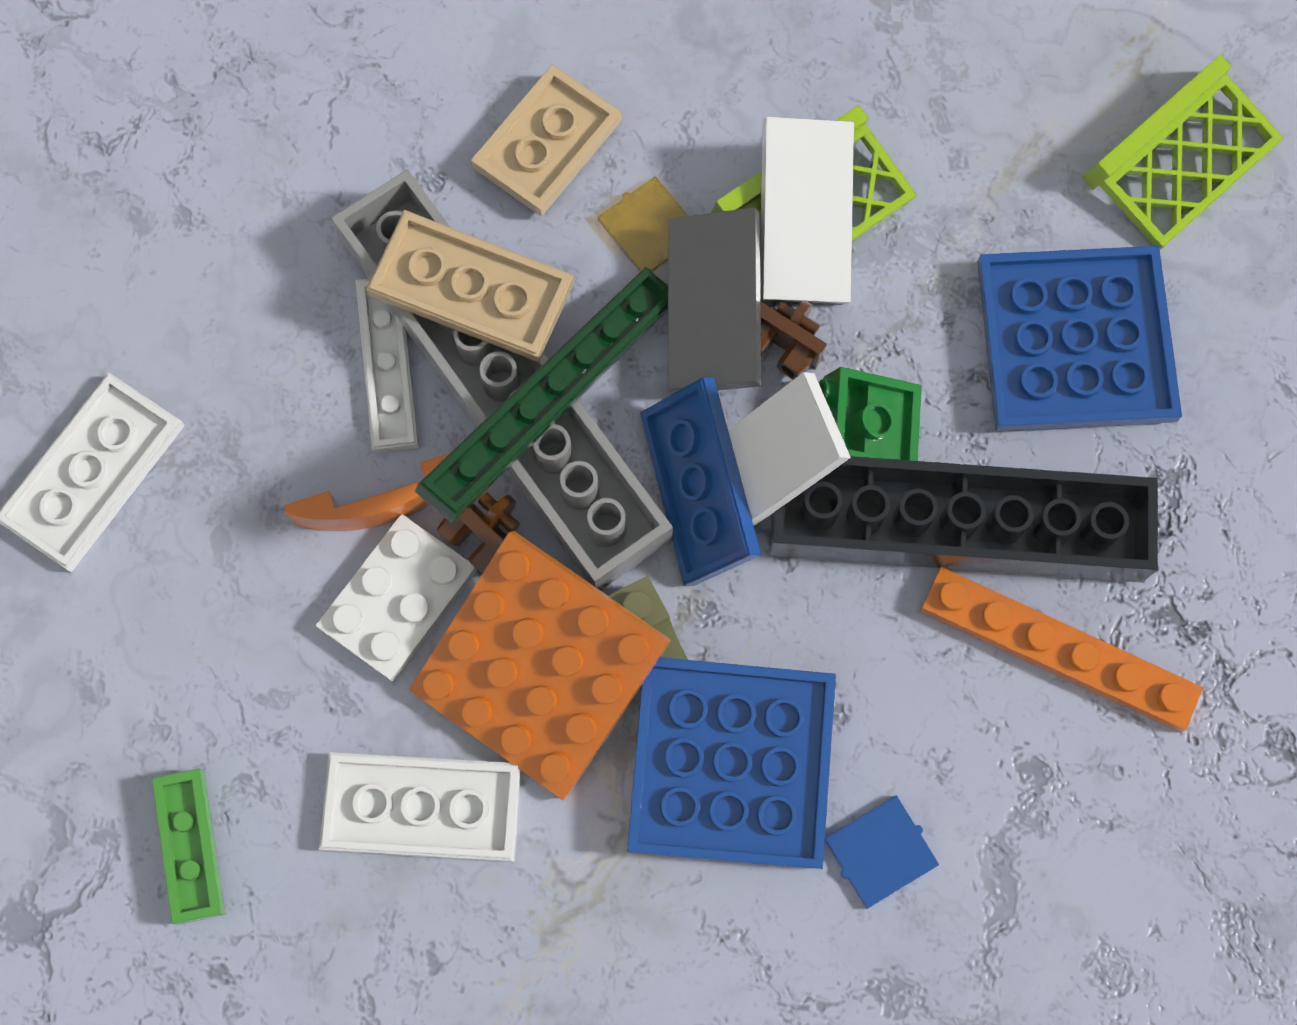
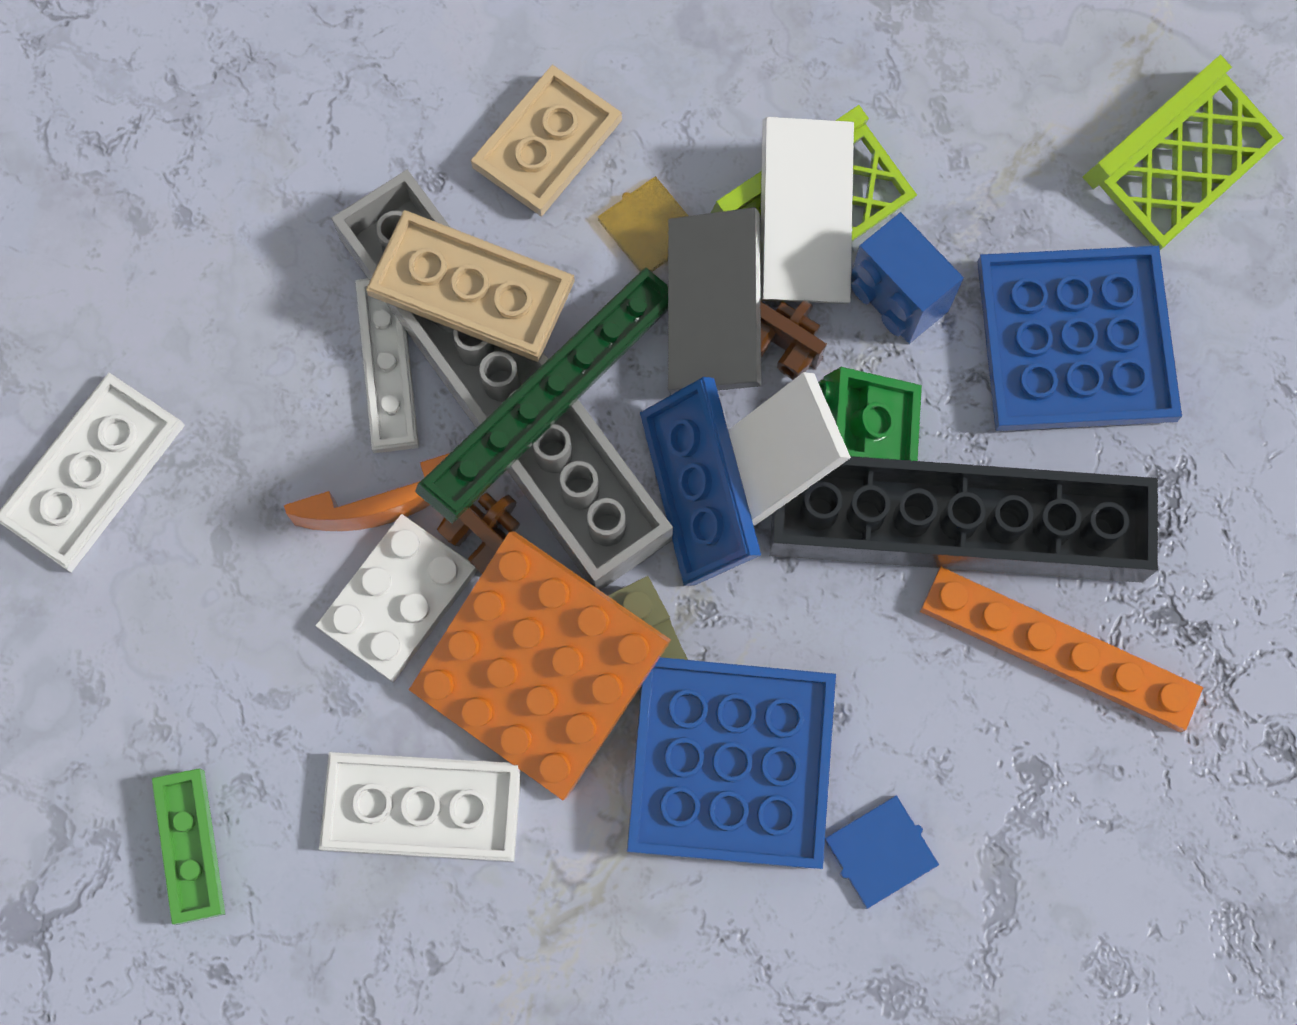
none -> blue brick [851,212,964,344]

